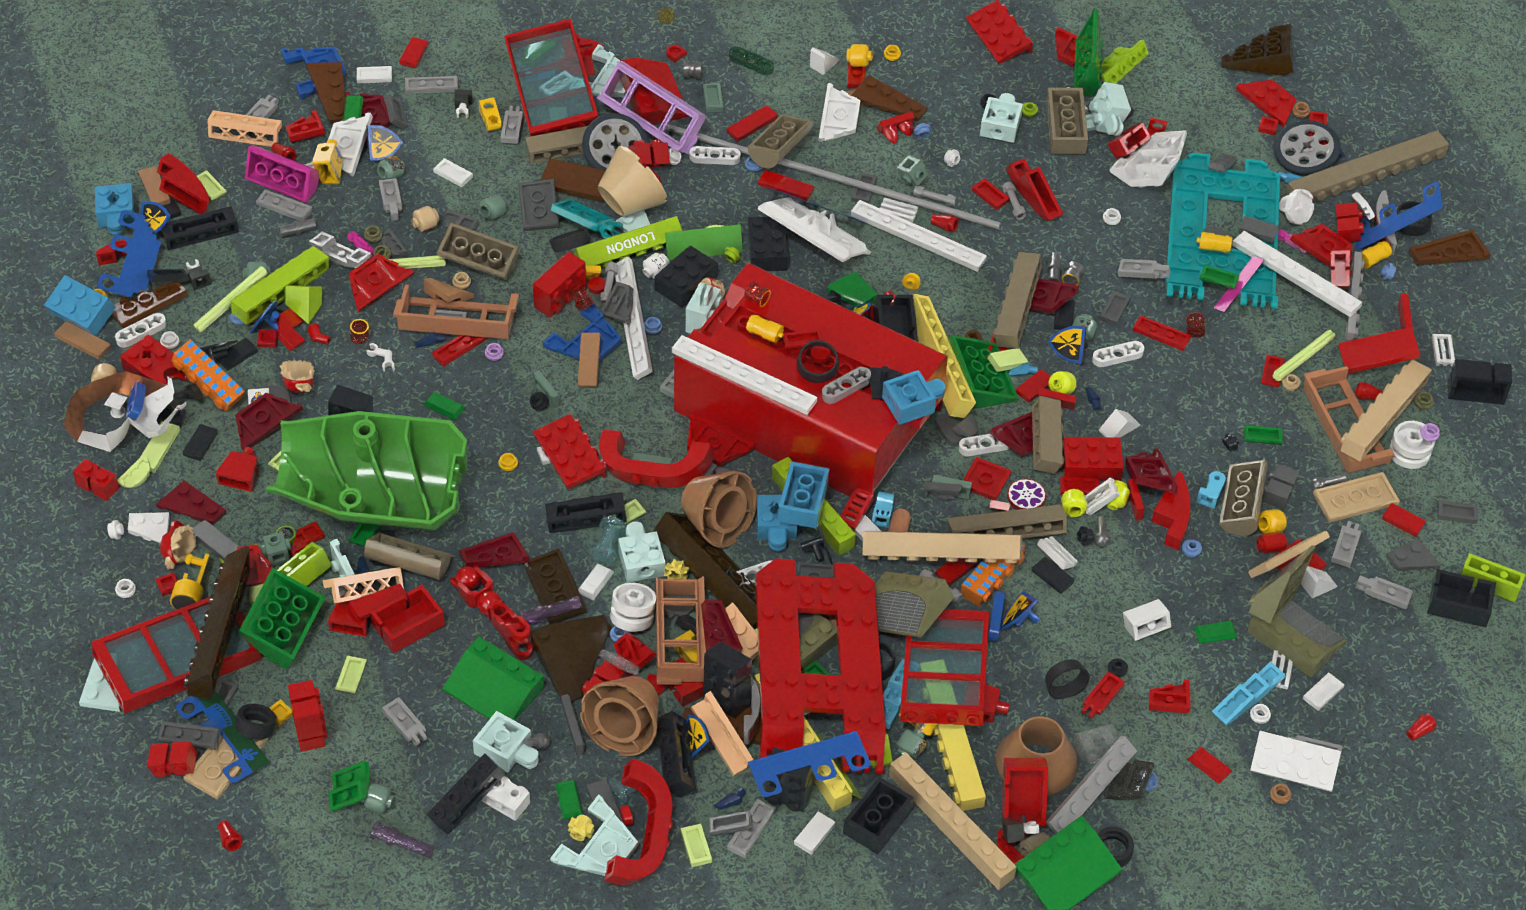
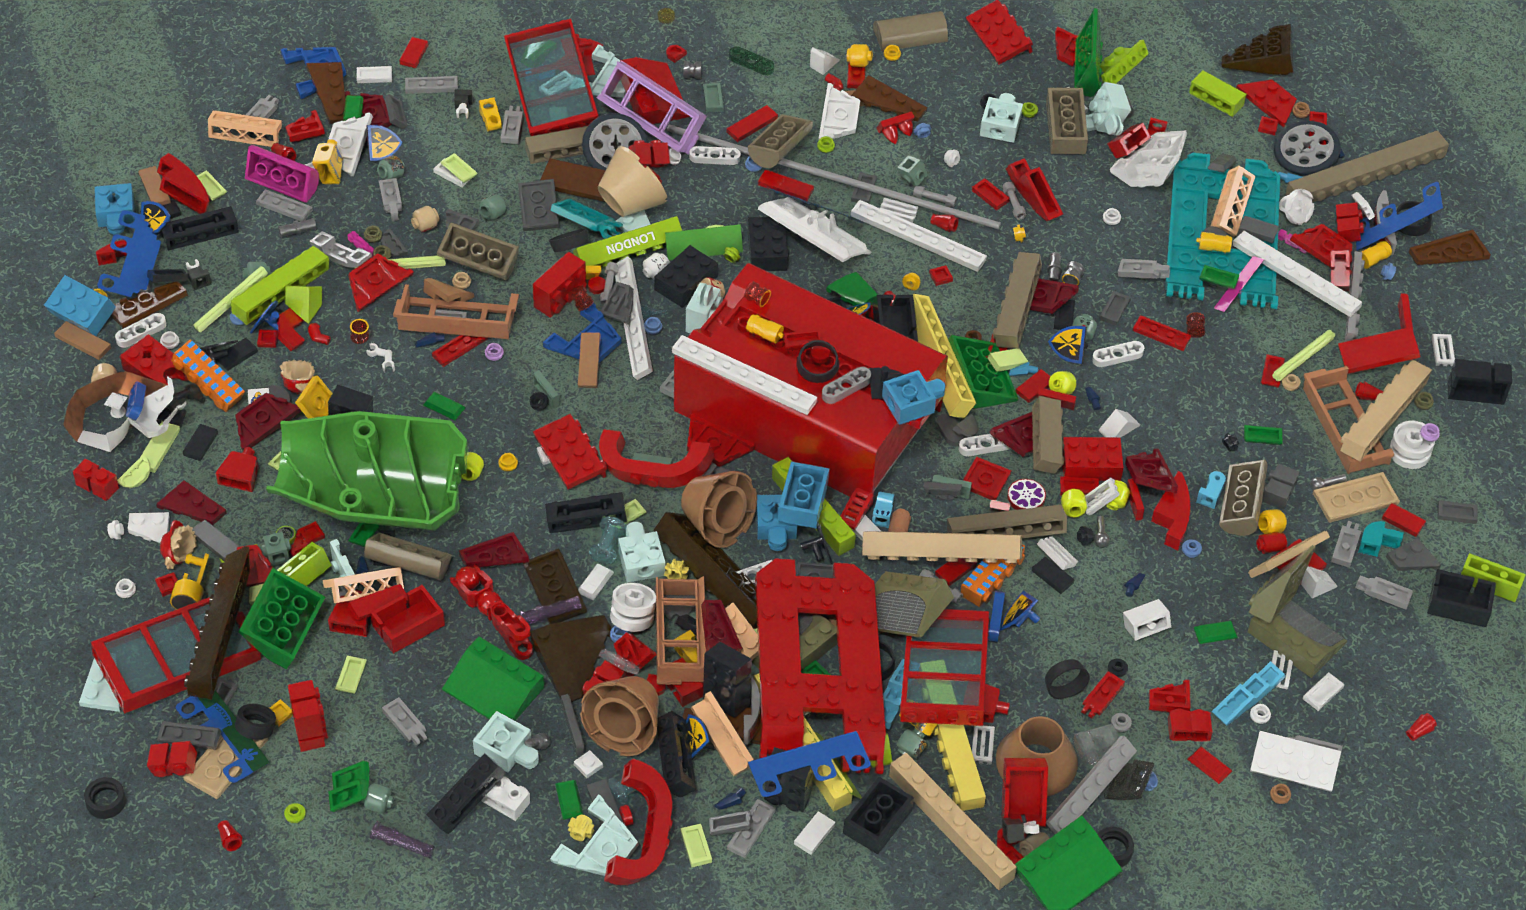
none -> black tyre [84,777,126,819]
none -> lime plate [284,803,306,823]
none -> yellow tile [295,376,332,418]
none -> yellowish green tile [441,153,477,183]
none -> neon yellow head [462,452,484,481]
none -> white plate [574,750,603,778]
none -> lime plate [817,136,835,153]
none -> red arm [825,73,843,91]
none -> dark tan brick [873,11,948,52]
none -> red tile [929,265,953,286]
none -> white tile [972,725,995,764]
none -> yellow plate [1013,224,1026,242]
none -> light grey plate [1111,713,1132,732]
none -> dark blue bar [1124,573,1146,597]
none -> red brick [1168,708,1213,741]
none -> lime brick [1189,70,1246,117]
none -> light nougat fence [1211,166,1255,237]
none -> teal brick [1358,521,1404,557]

